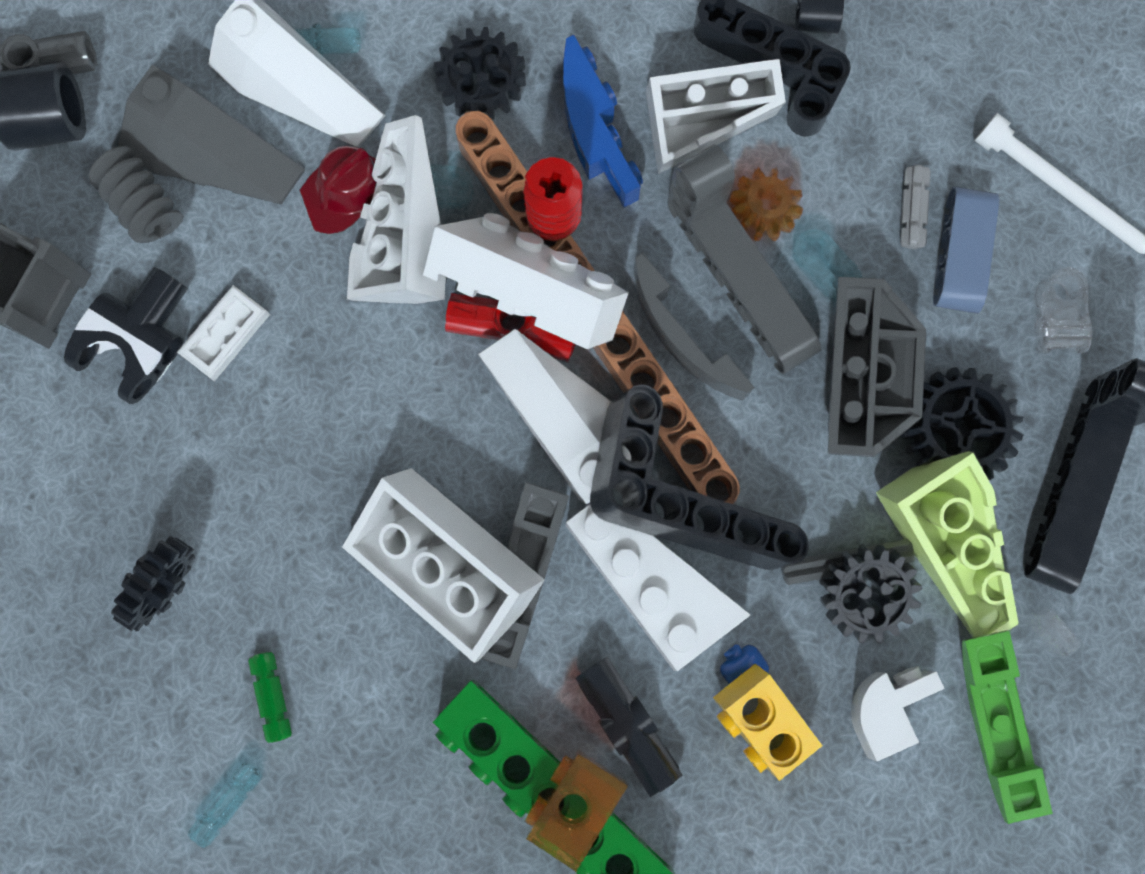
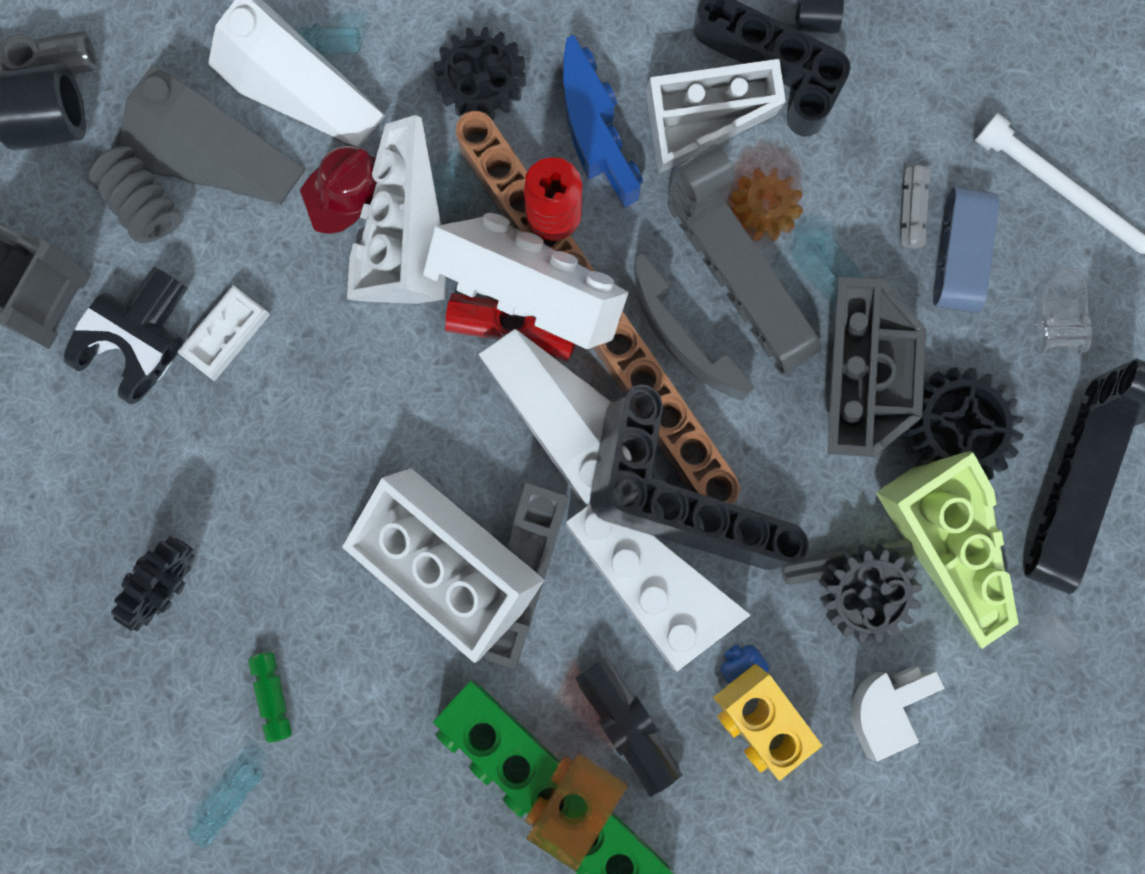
bright green slope [962,630,1053,824] -> none

